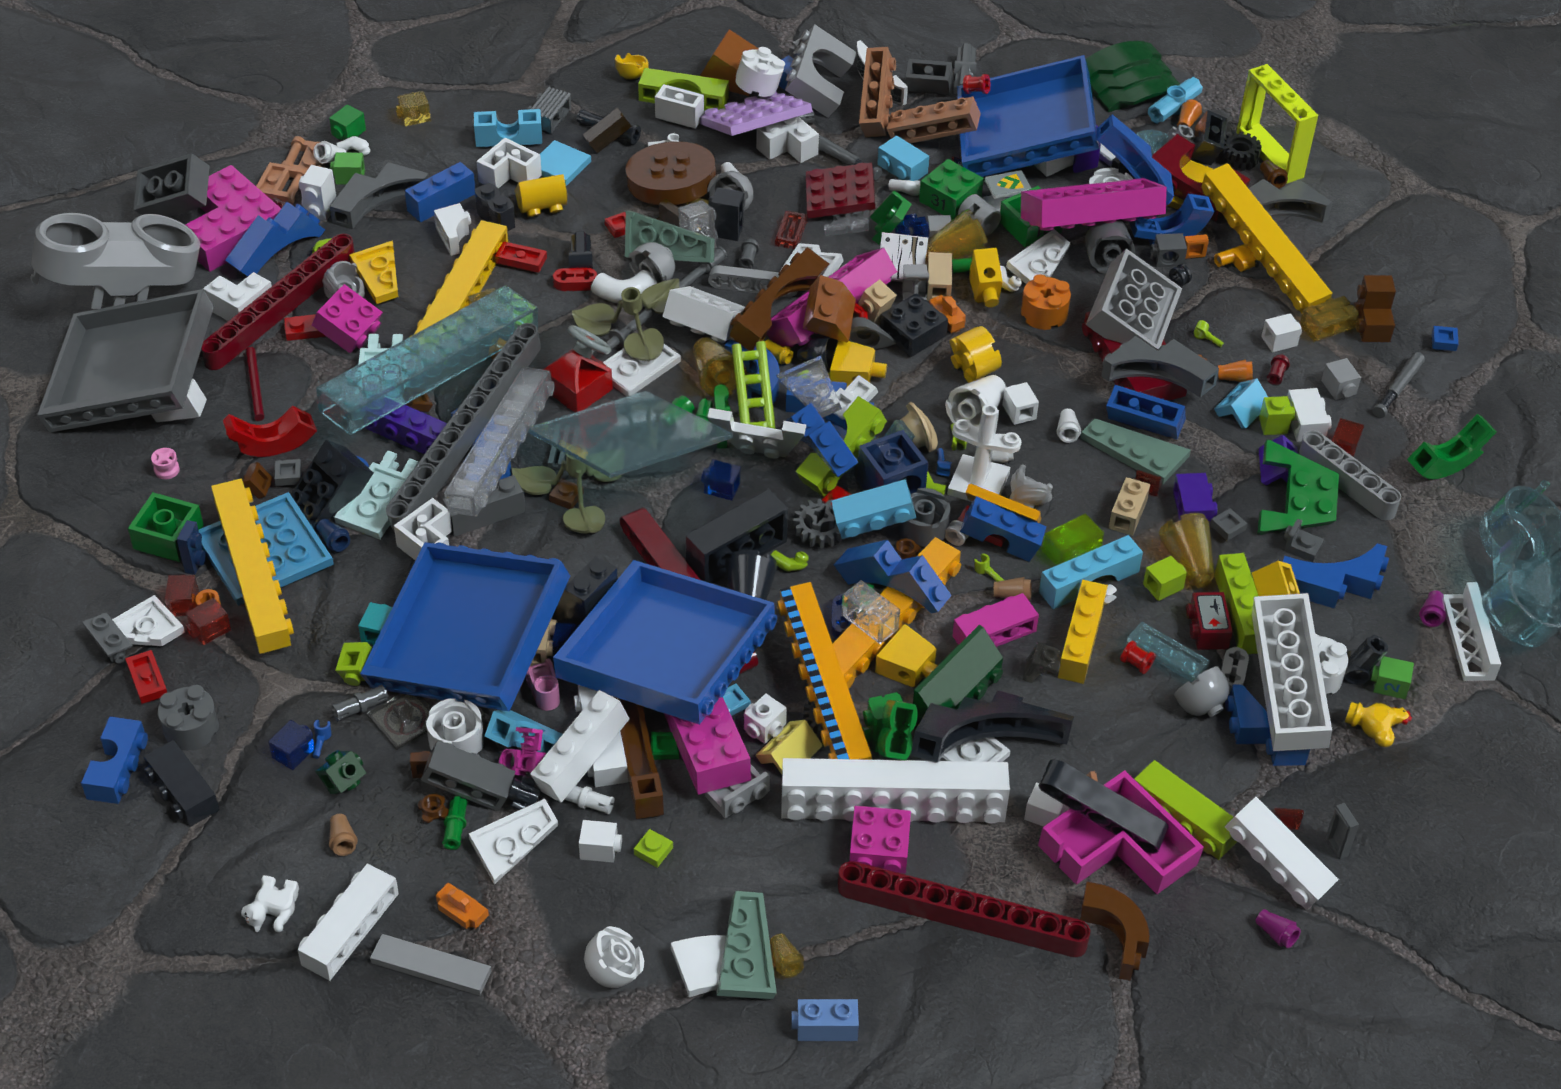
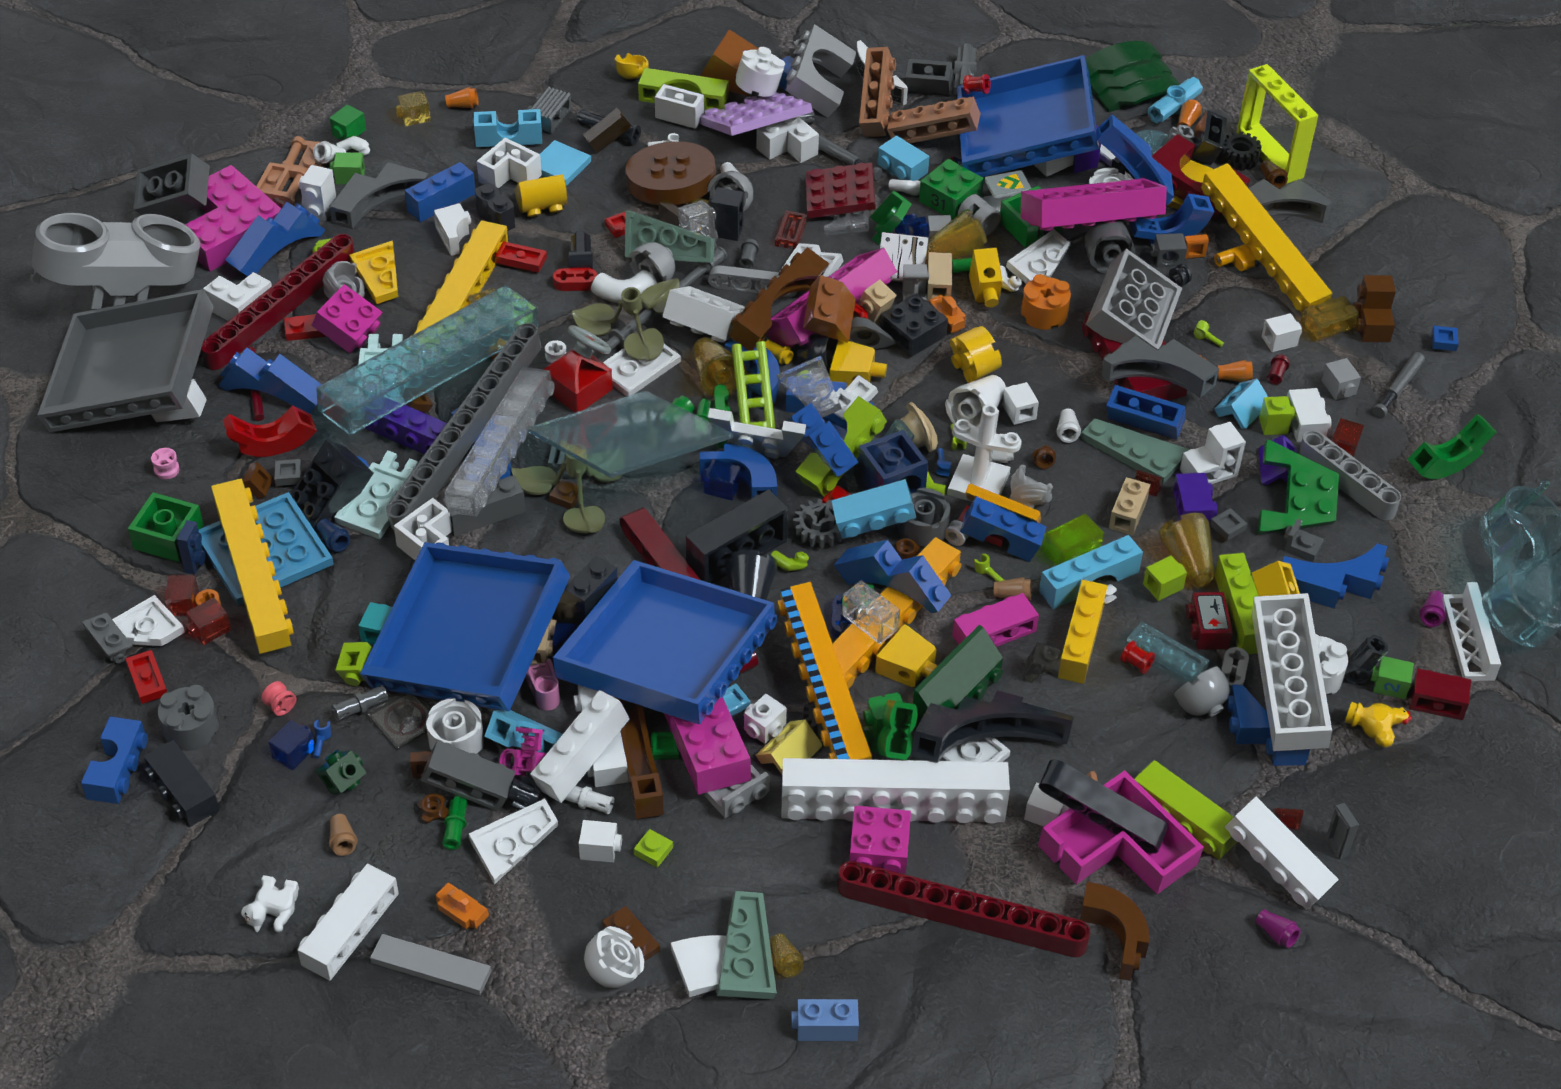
none -> blue arch [218,348,328,414]
none -> coral wheel [261,681,297,716]
none -> orange cone [445,87,479,108]
none -> white bush [545,340,567,363]
none -> reddish brown plate [602,906,660,962]
none -> blue arch [699,444,777,499]
none -> reddish brown plate [1032,445,1056,469]
none -> white brick [1180,422,1246,484]
none -> dark red brick [1409,668,1471,720]

